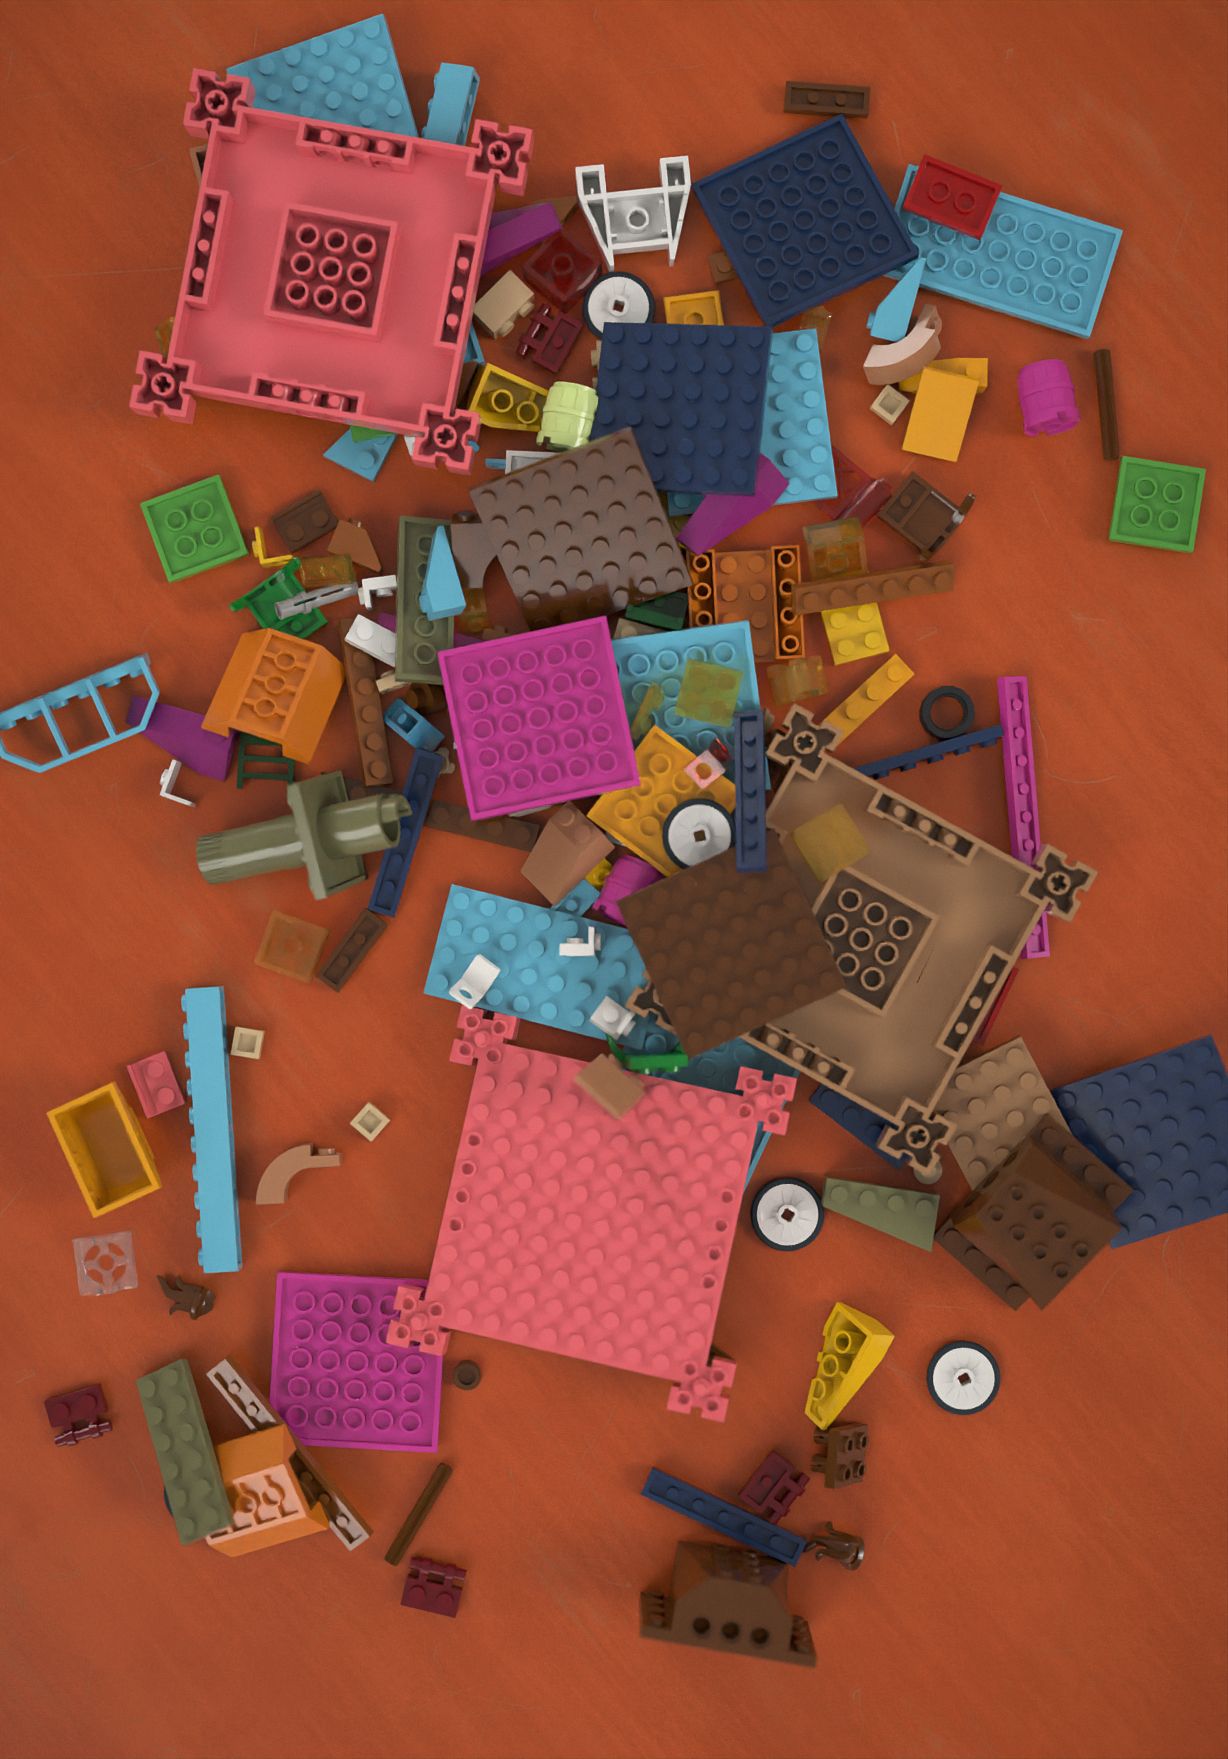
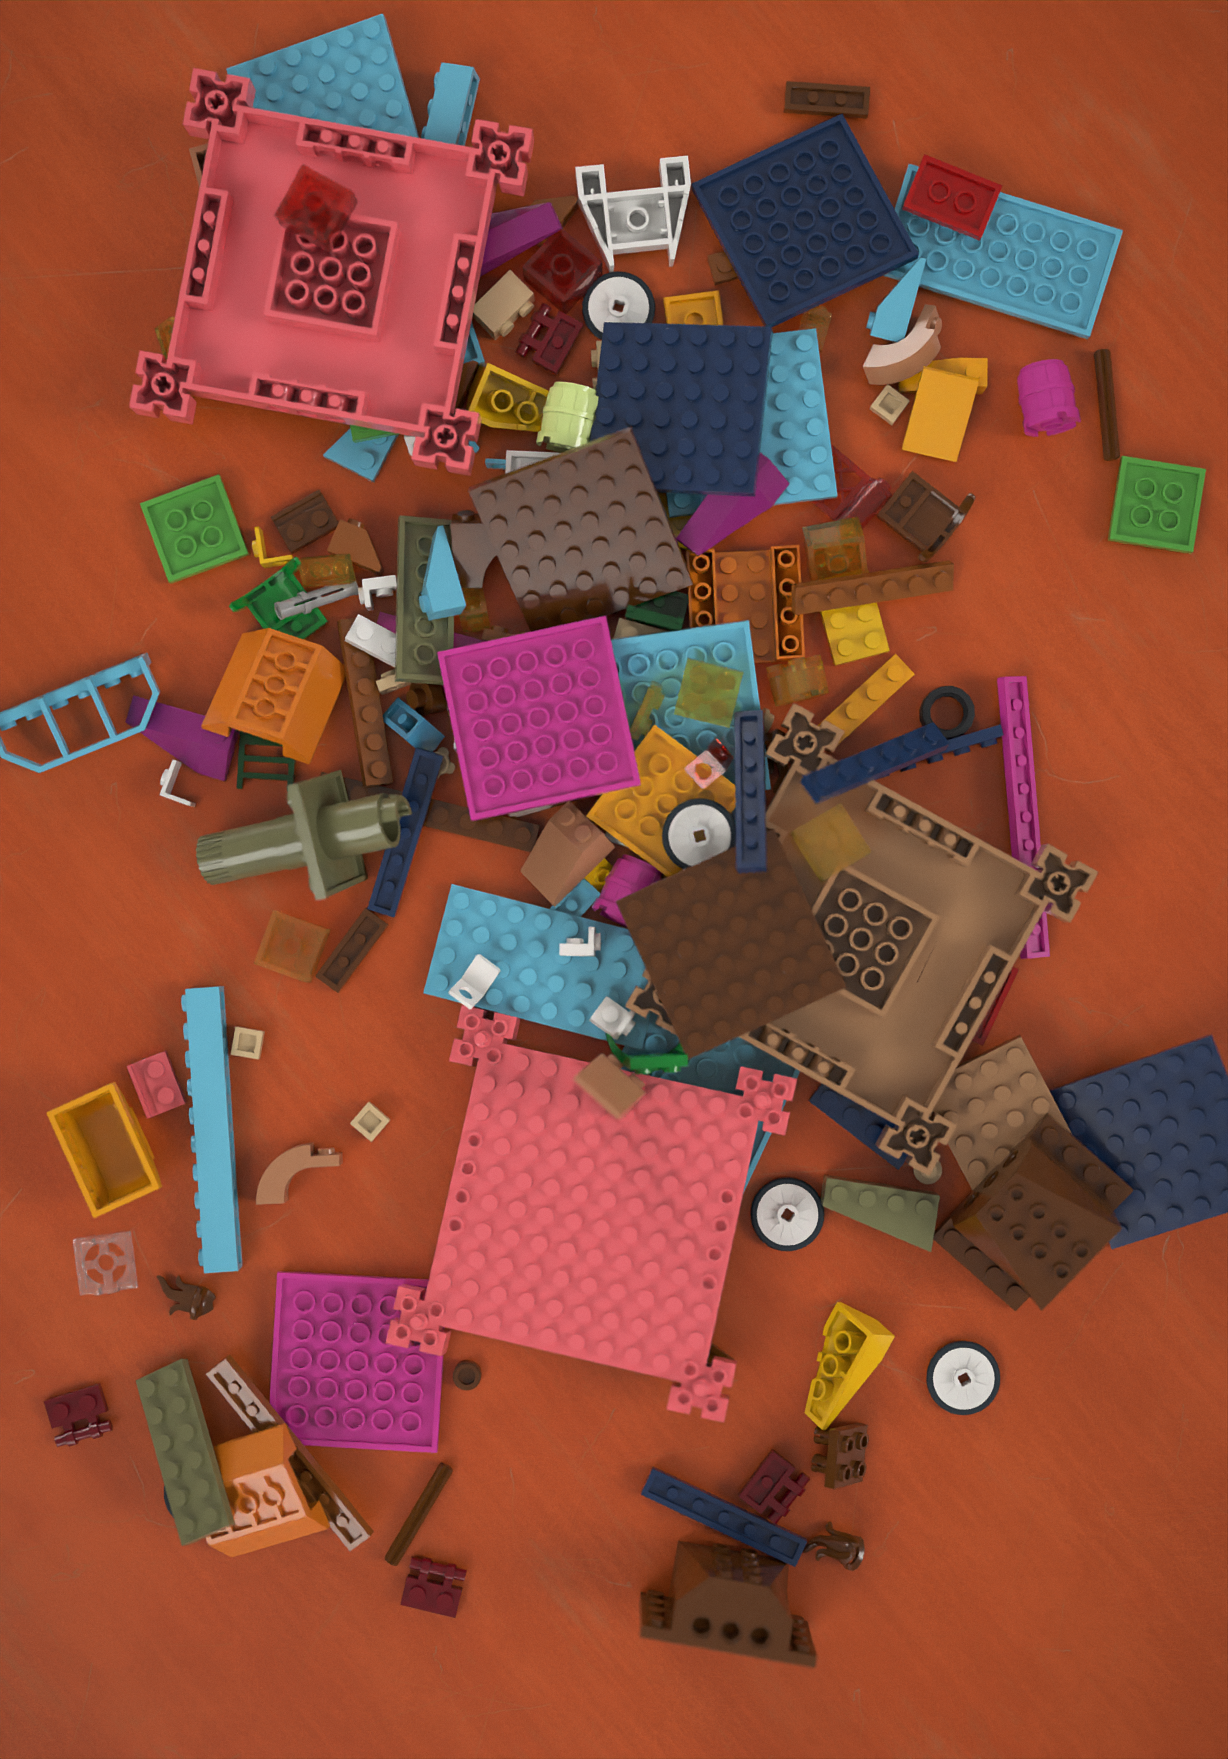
none -> clear red brick [274,164,358,253]
none -> dark blue plate [800,722,950,805]

